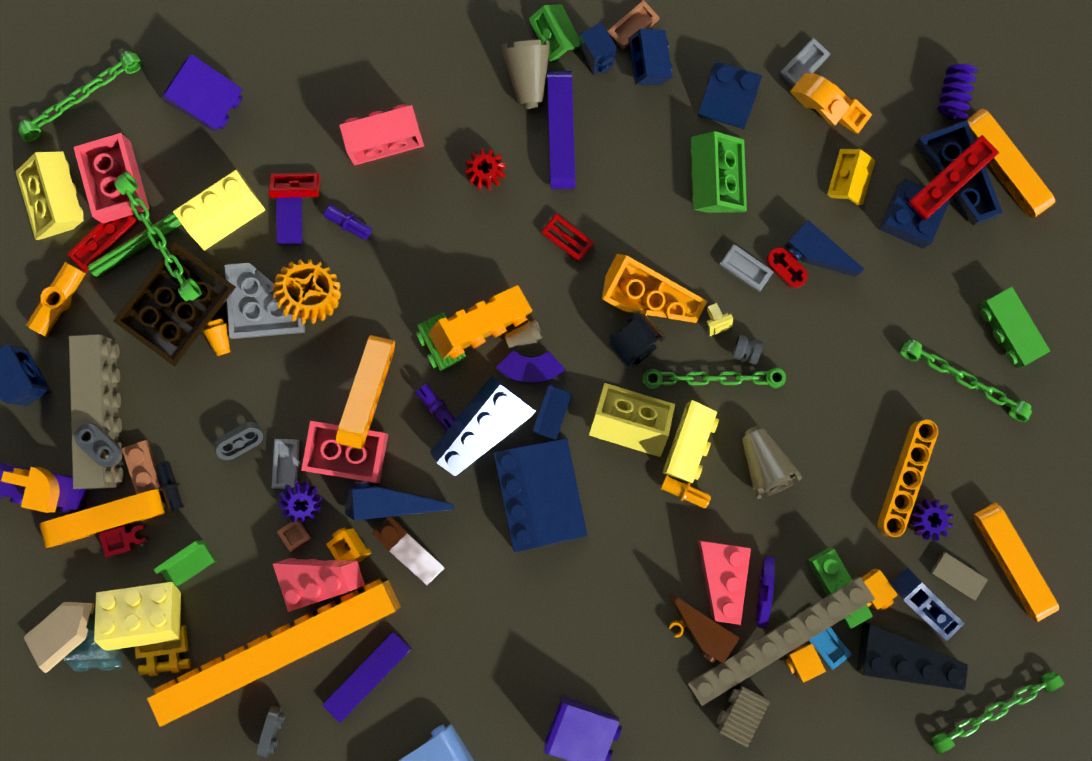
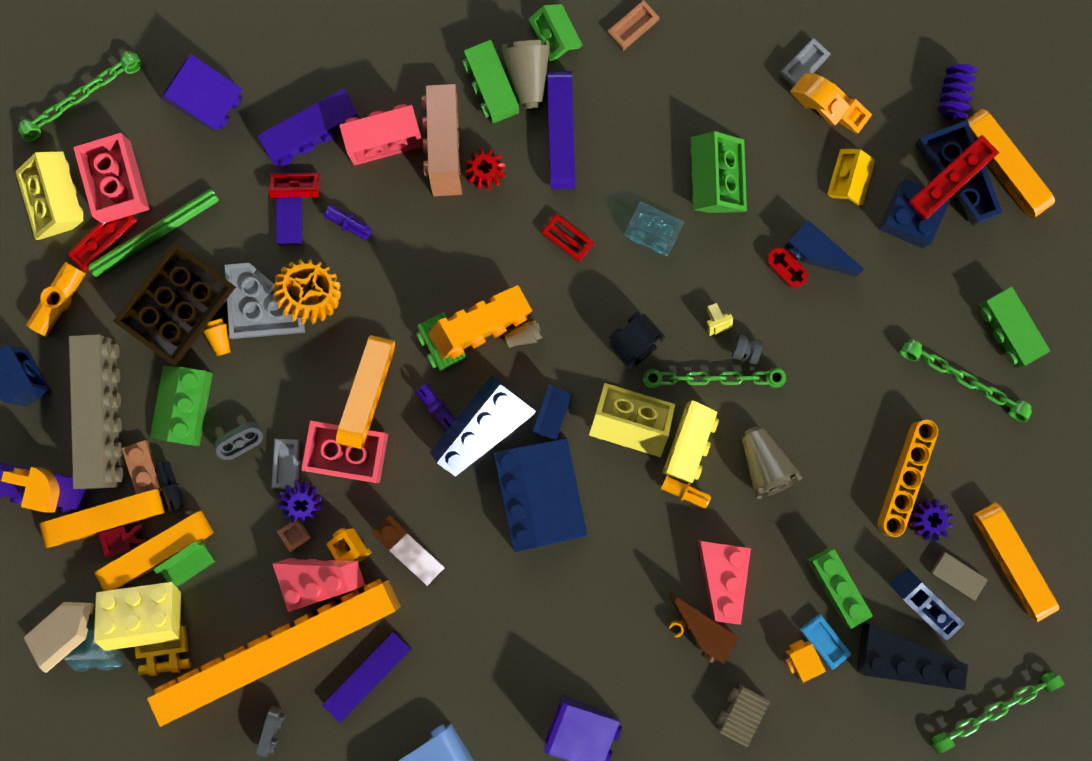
dark grey plate [75,424,122,467] -> none
bright green piece [114,172,202,301] -> none
light yellow slope [173,169,266,251] -> none
dark blue wedge [345,481,454,521] -> none
dark purple tile [496,350,565,383] -> none
dark blue brick [579,22,617,75] -> none
light orange wedge [602,254,708,323] -> none
dark blue brick [628,29,673,85] -> none
dark tan plate [688,576,875,706] -> none
dark blue slope [698,61,762,129] -> none
light grey tile [719,244,774,293] -> none
dark purple tile [756,556,775,629] -> none
light orange brick [861,569,898,610] -> none
none -> light orange beam [94,511,214,591]
none -> bright green slope [150,365,213,446]
none -> dark purple brick [257,89,361,167]
none -> nougat wedge [422,84,462,196]
none -> bright green brick [462,40,519,124]
none -> clear light blue bracket [624,201,684,256]

